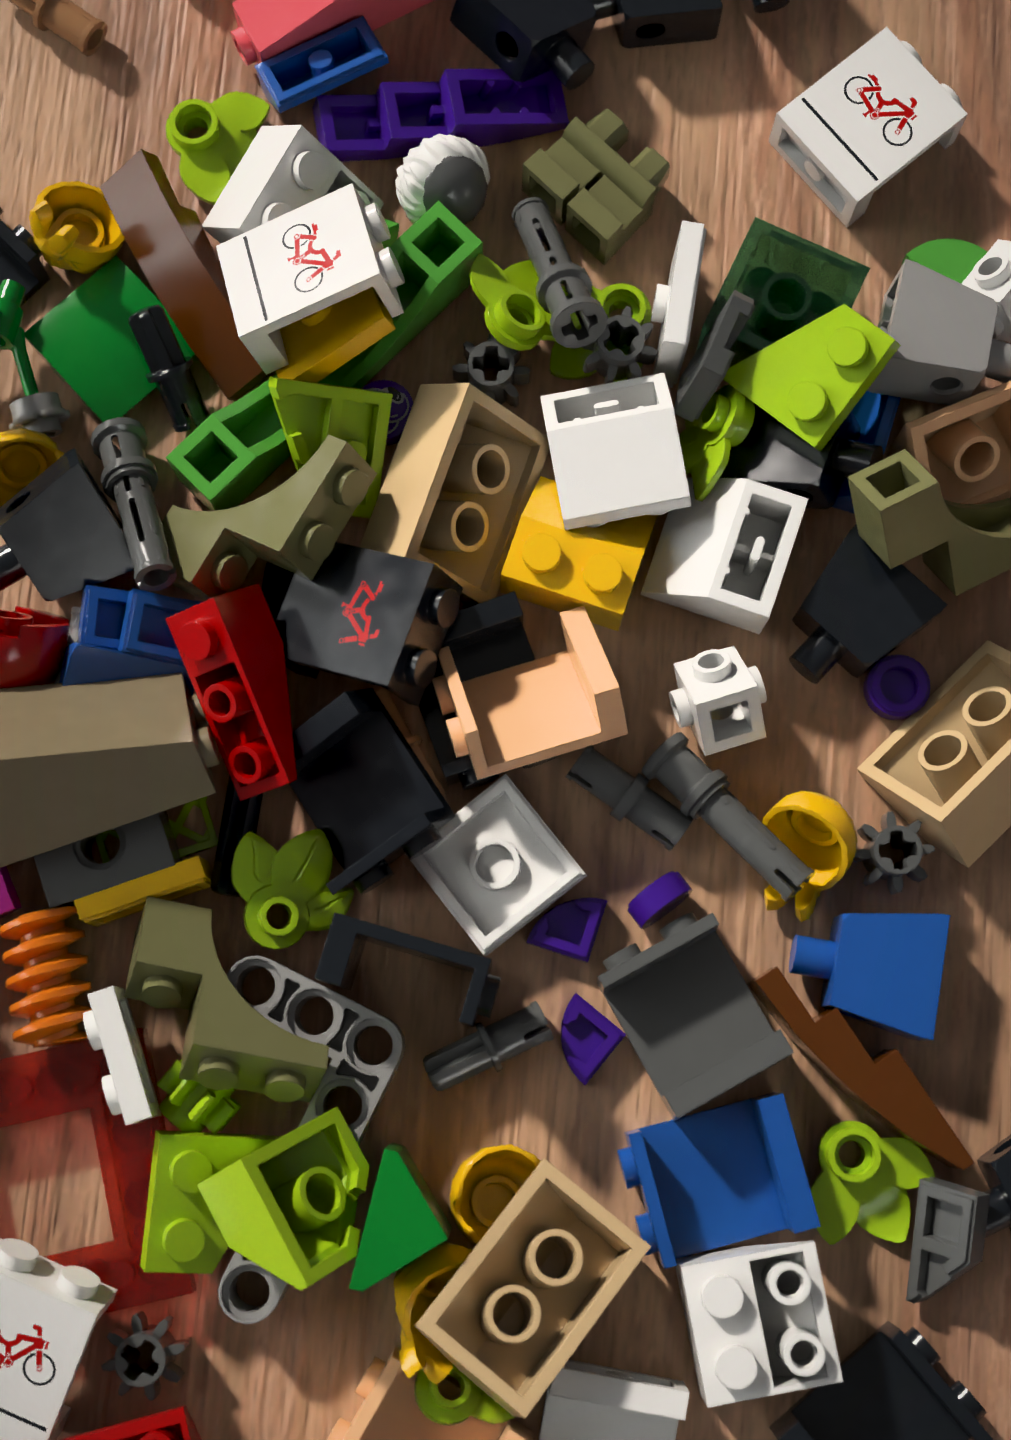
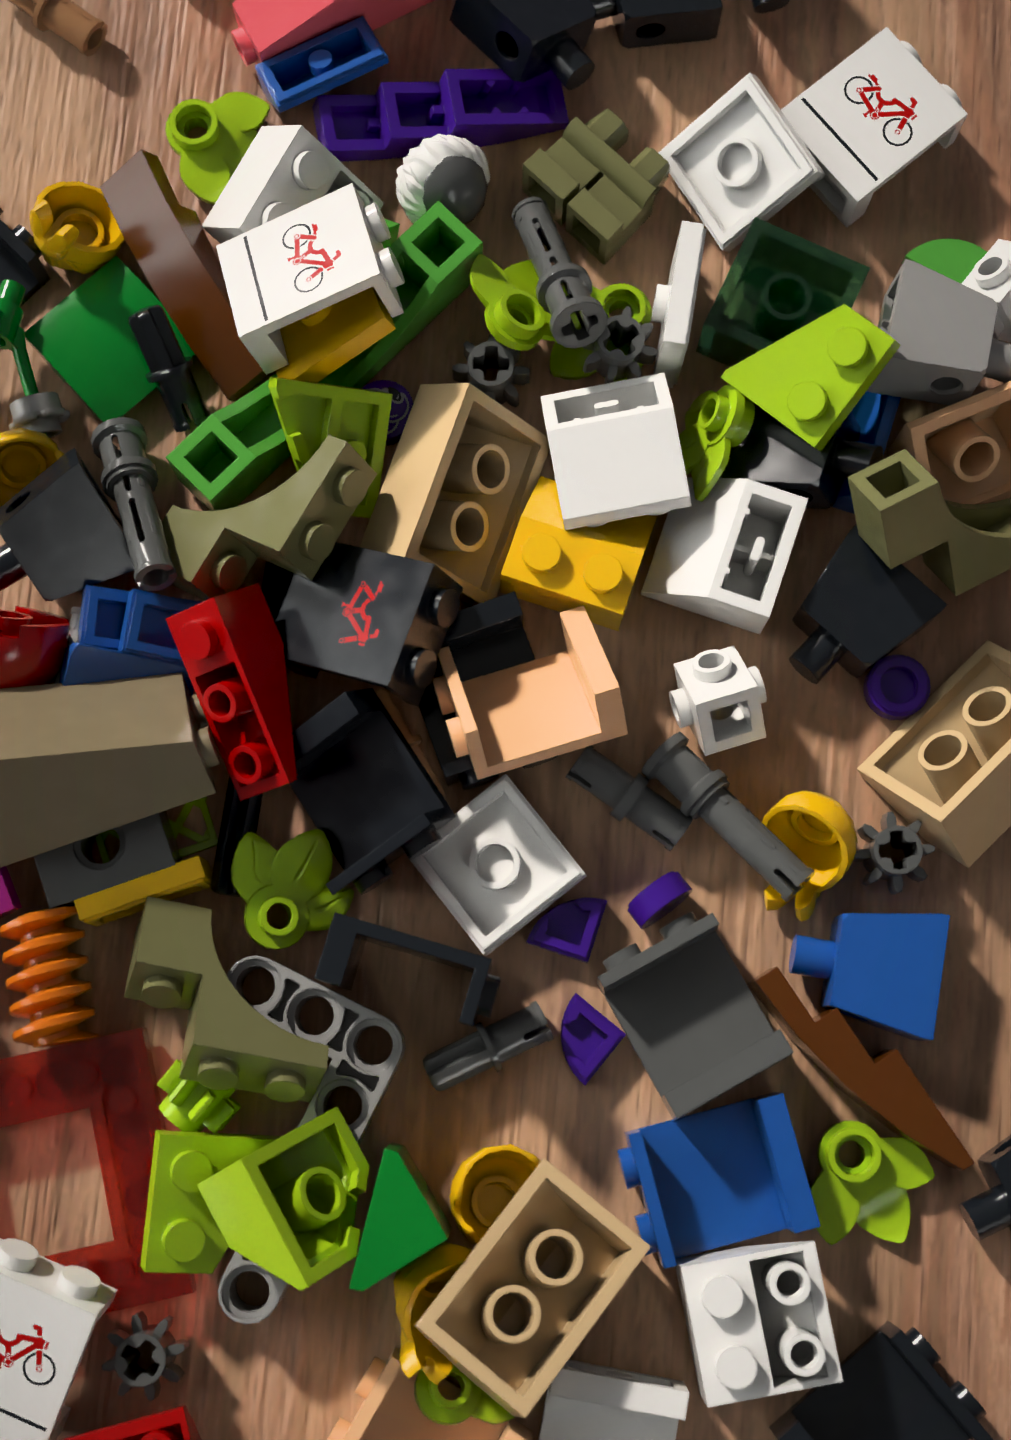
white plate [83,986,162,1125] -> none
dark grey tile [674,290,755,422] -> none
dark grey tile [906,1177,990,1303] -> none
none -> white plate [658,73,824,252]

